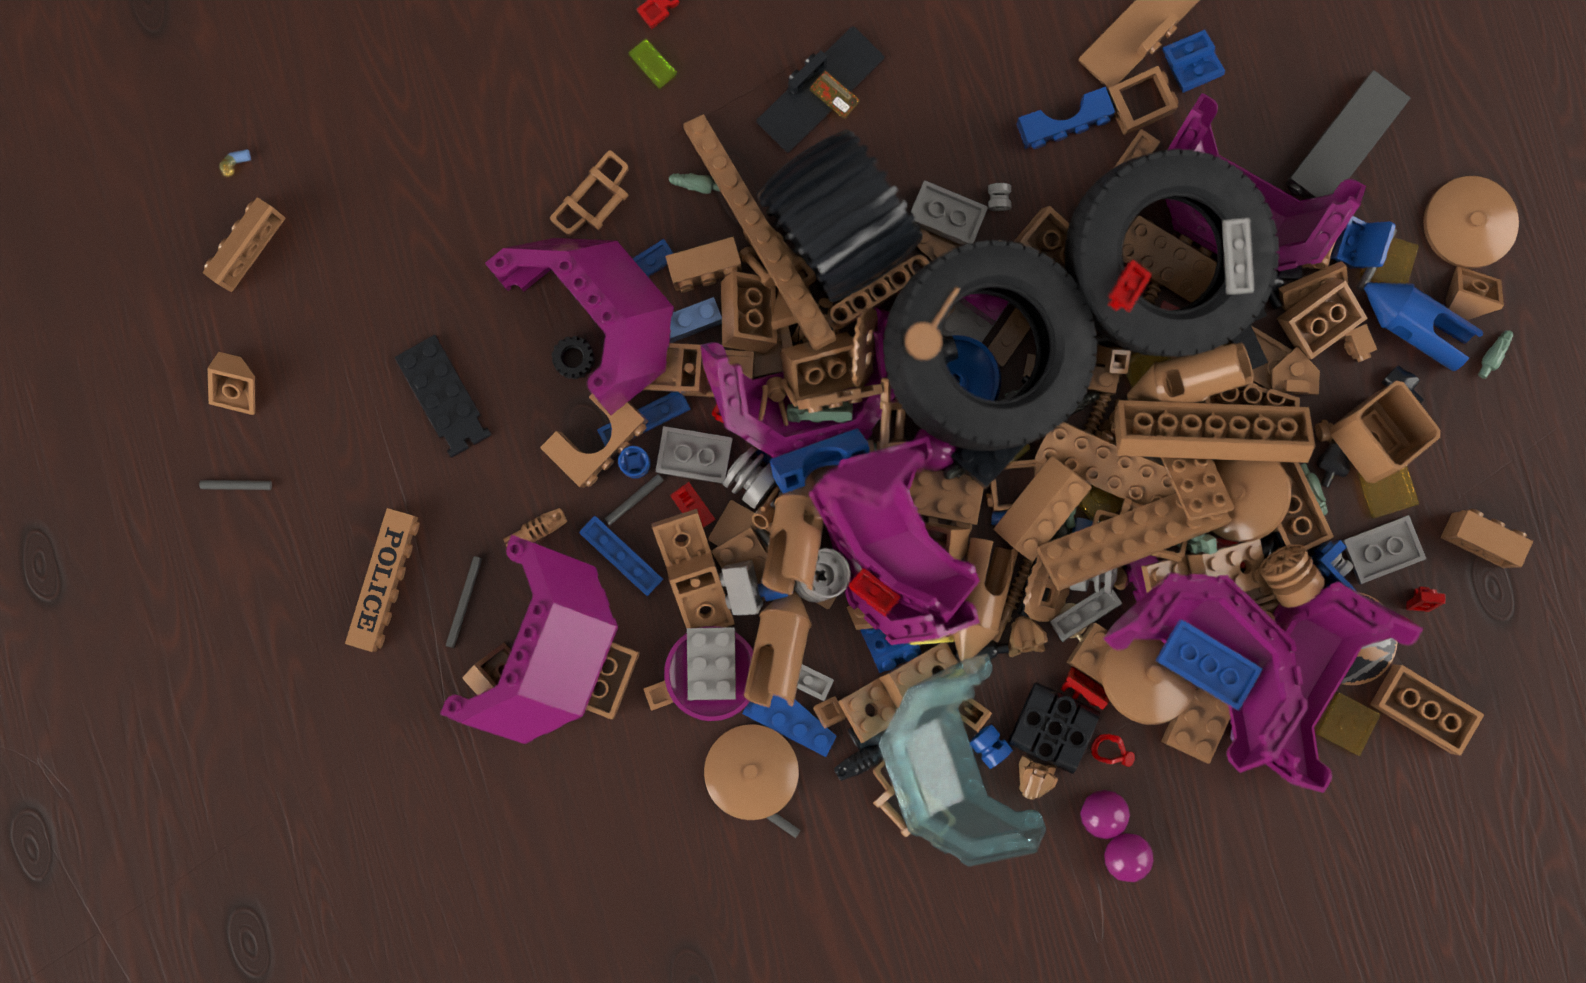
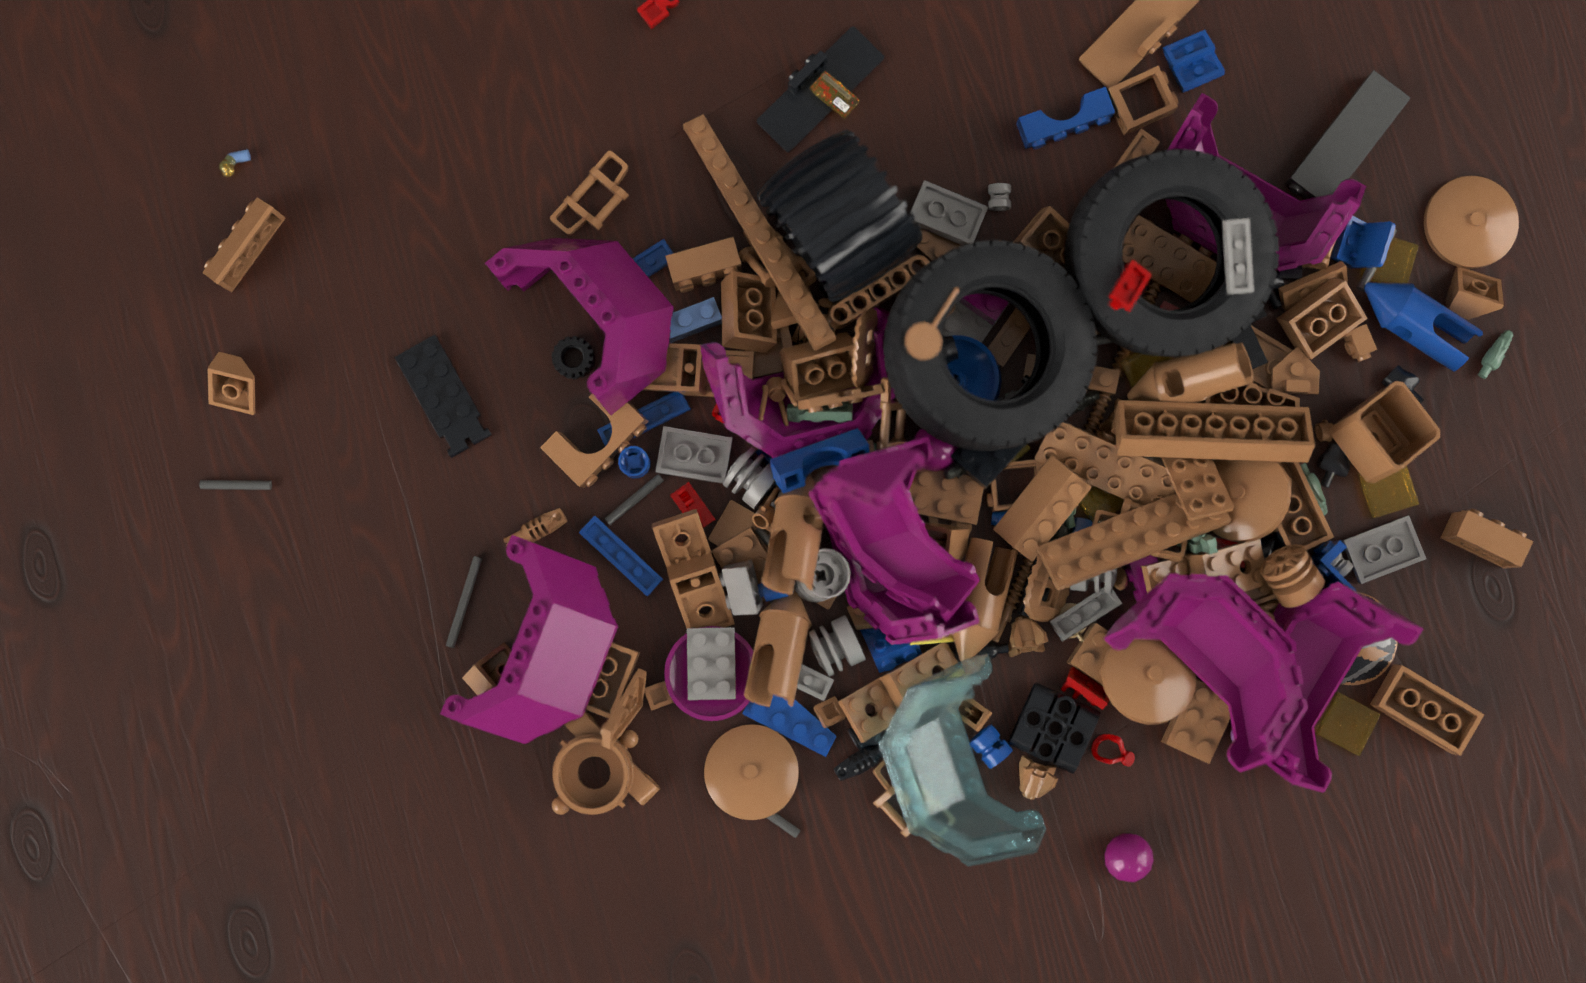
medium nougat brick [345,508,420,652] -> none
clear neon green tile [629,39,676,89] -> none
sand green piece [669,173,720,194] -> none
red plate [848,568,901,617] -> none
magenta piece [1080,789,1130,839] -> none
medium nougat leg [1094,344,1131,374] -> none
blue plate [1155,619,1263,710] -> none
red plate [1406,586,1445,612] -> none
none -> medium nougat piece [552,710,660,815]
none -> medium nougat wing [600,668,647,749]
none -> light grey wheel [809,615,866,677]

